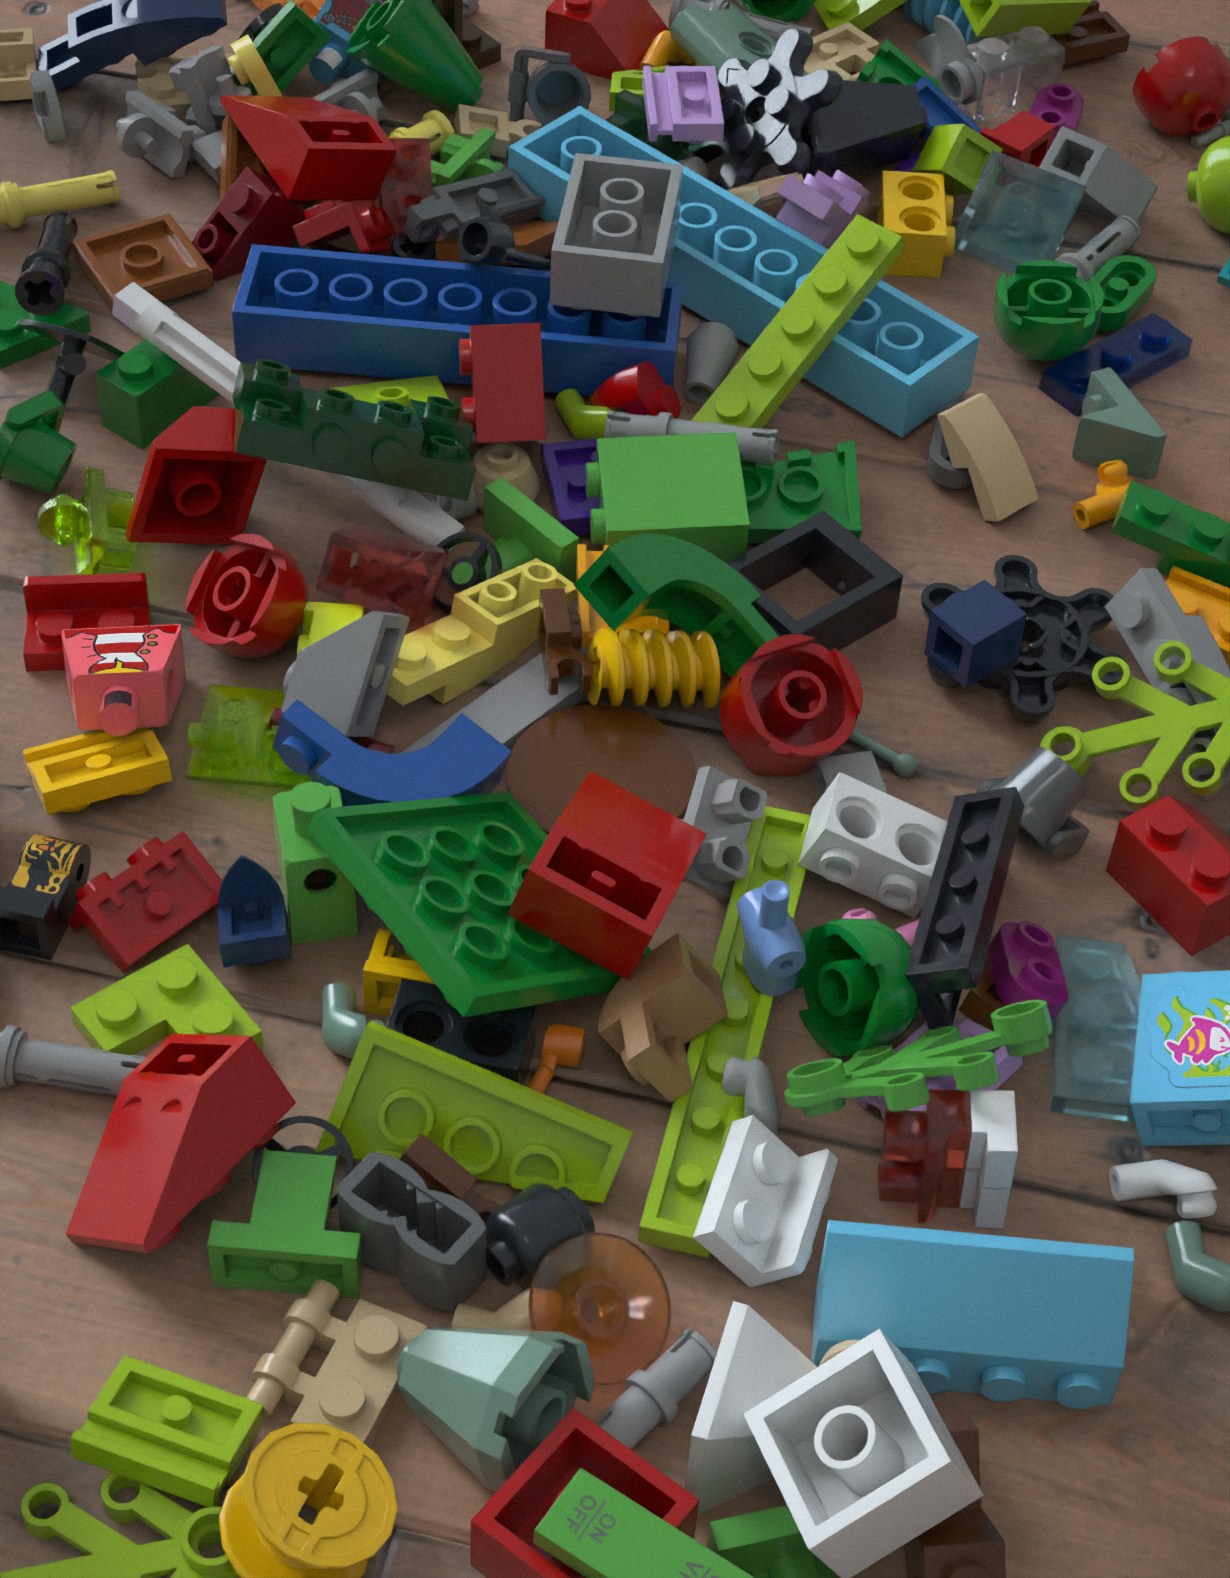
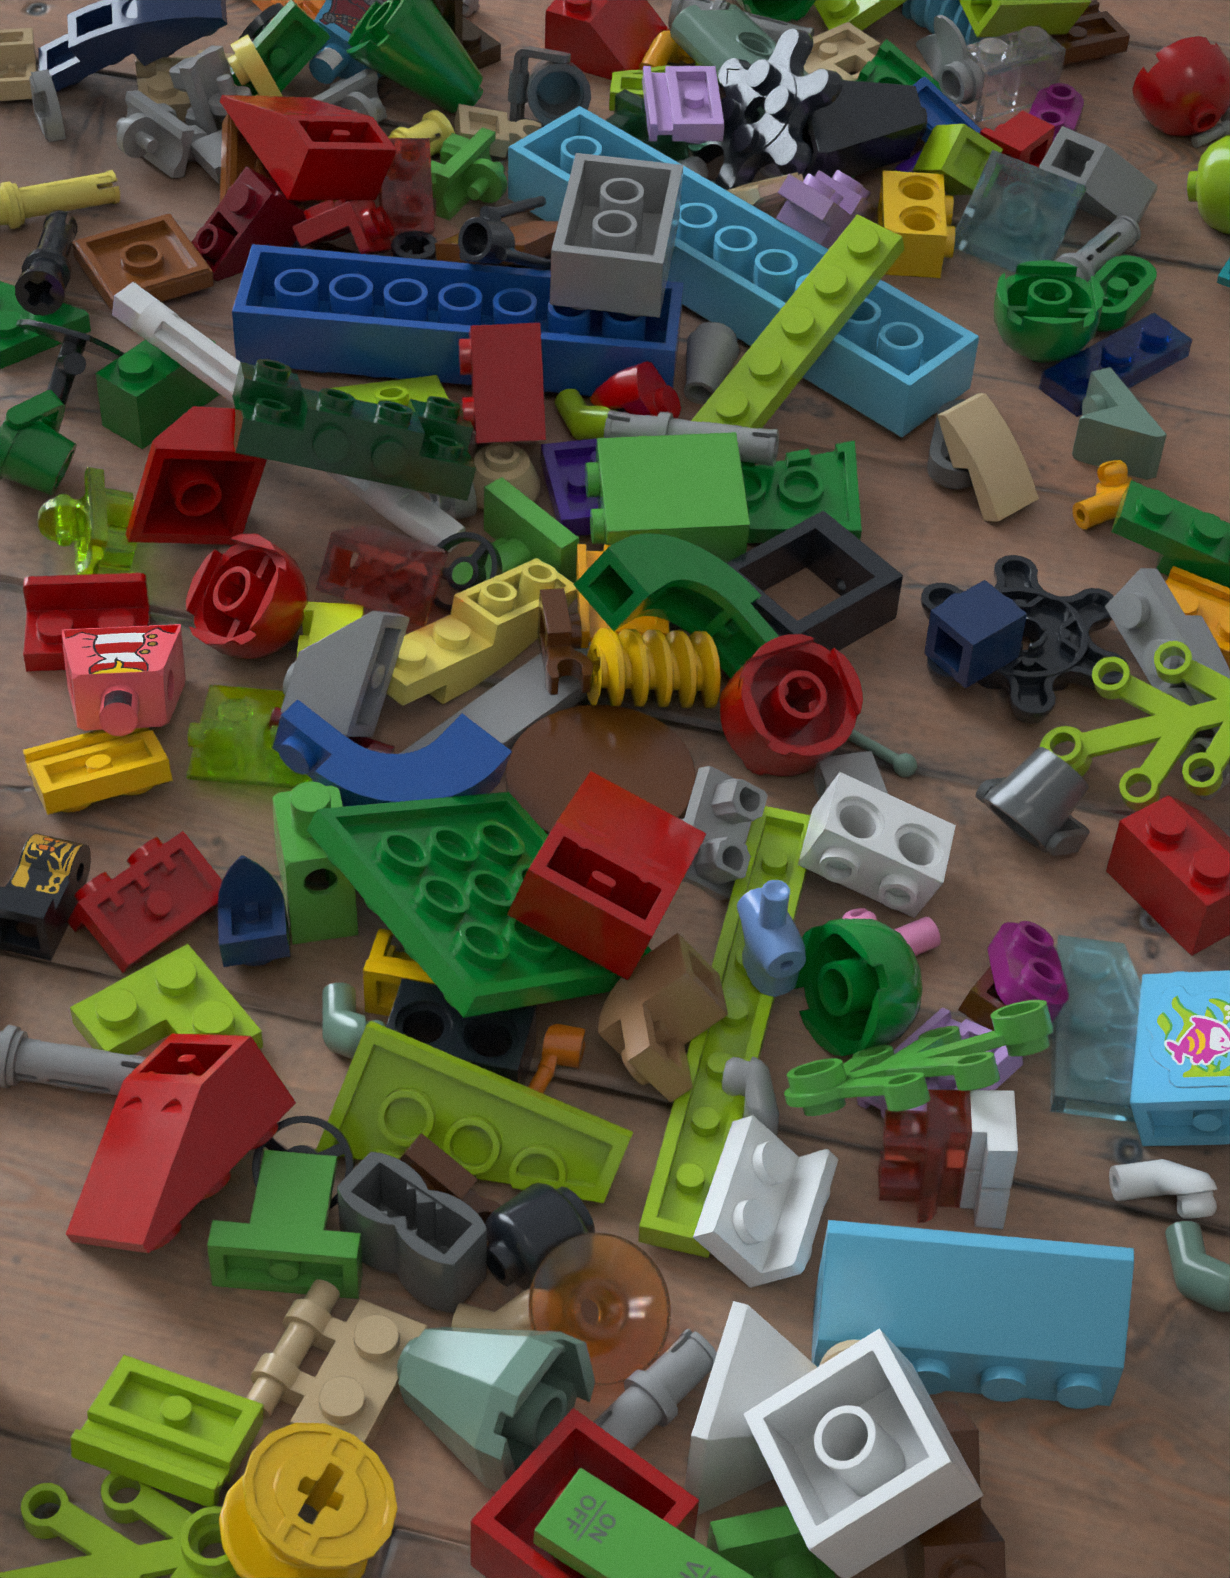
dark grey hinge [402,169,541,244] -> none
black fence [904,787,1025,1030] -> none

